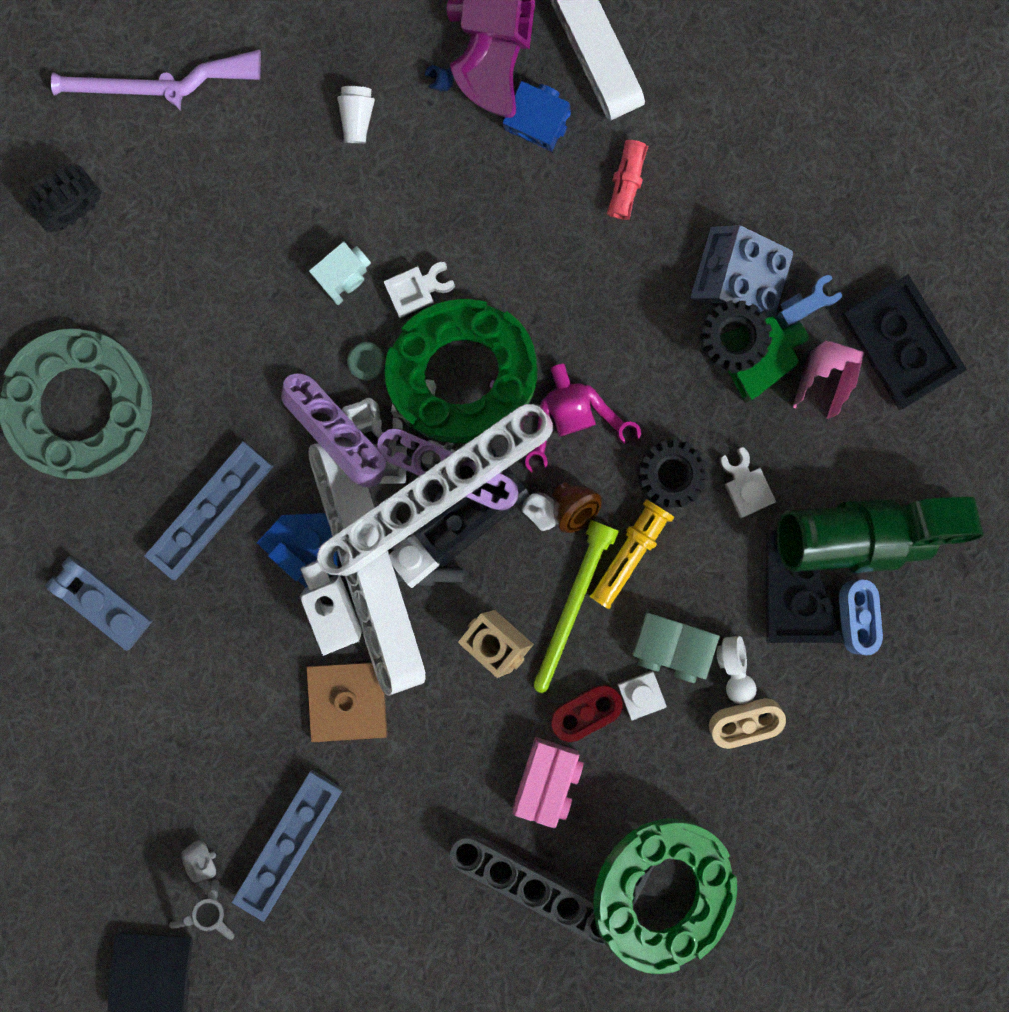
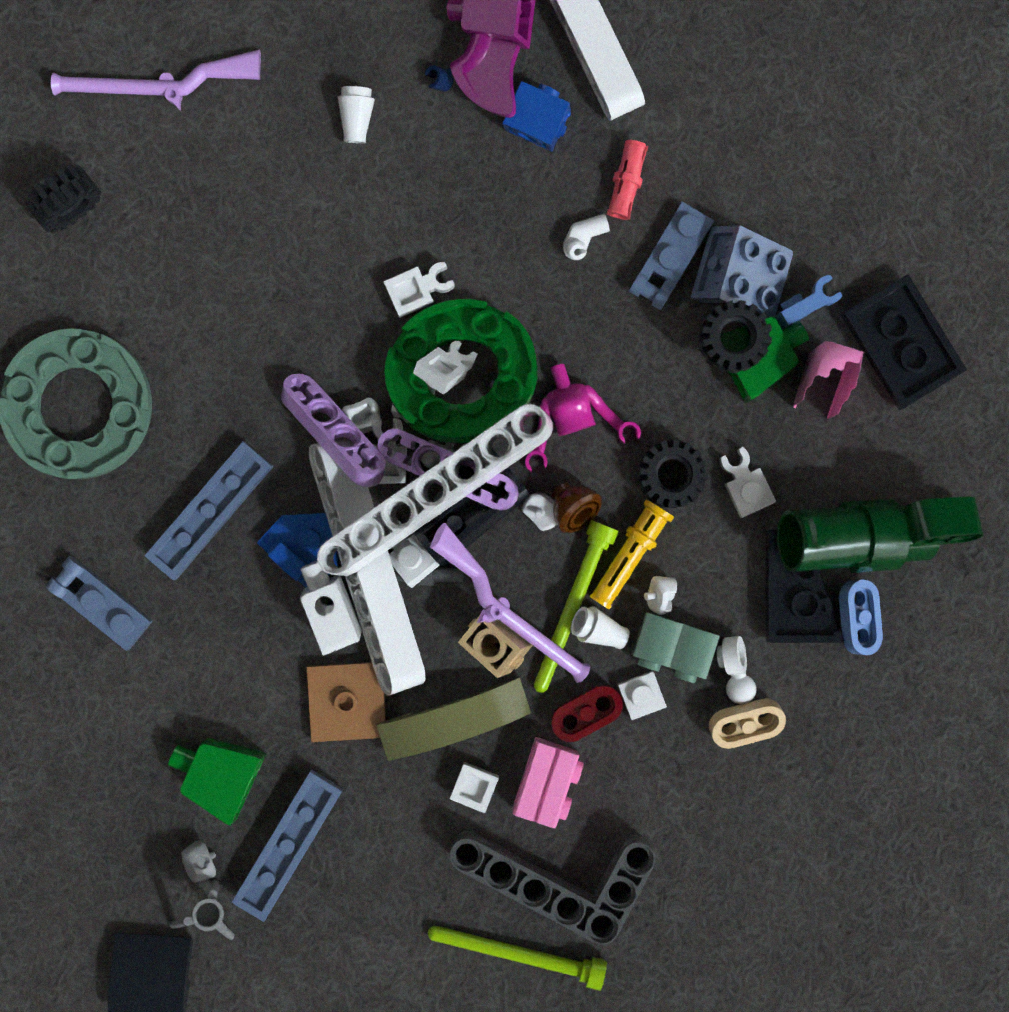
light aqua brick [309,242,371,305] -> none
sand green tile [347,342,386,381] -> none
green plate [593,818,737,974] -> none
none -> green torso [168,738,266,826]
none -> olive slope [376,677,531,761]
none -> white plate [413,341,477,394]
none -> lime piece [428,926,607,991]
none -> lavender piece [430,523,590,683]
none -> white plate [450,762,499,813]
none -> white arm [563,214,610,261]
none -> white cone [571,606,630,649]
none -> sand blue plate [629,202,714,311]
none -> white piece [644,576,677,615]

